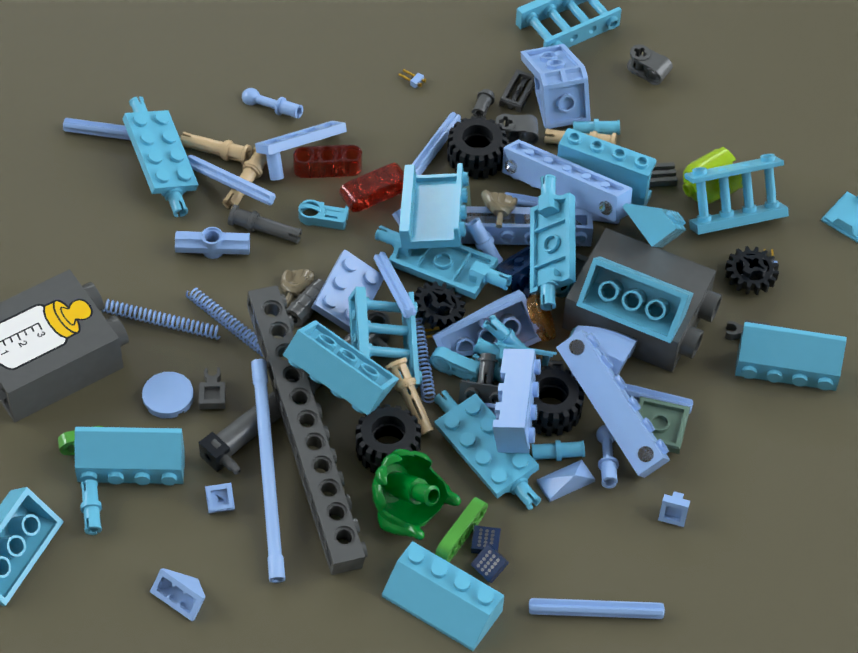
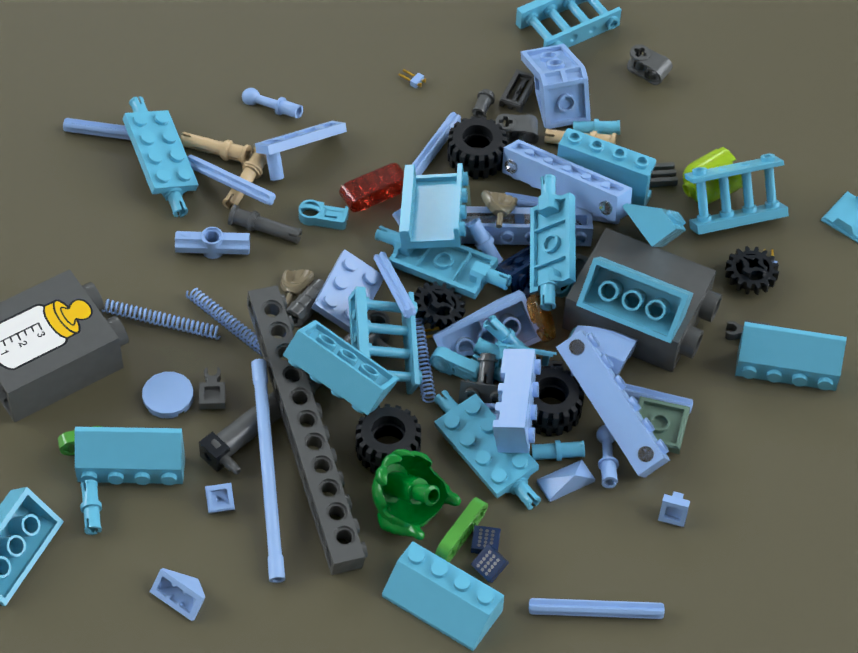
clear red beam [293,145,362,178] -> none
tan pin [385,357,434,436] -> none

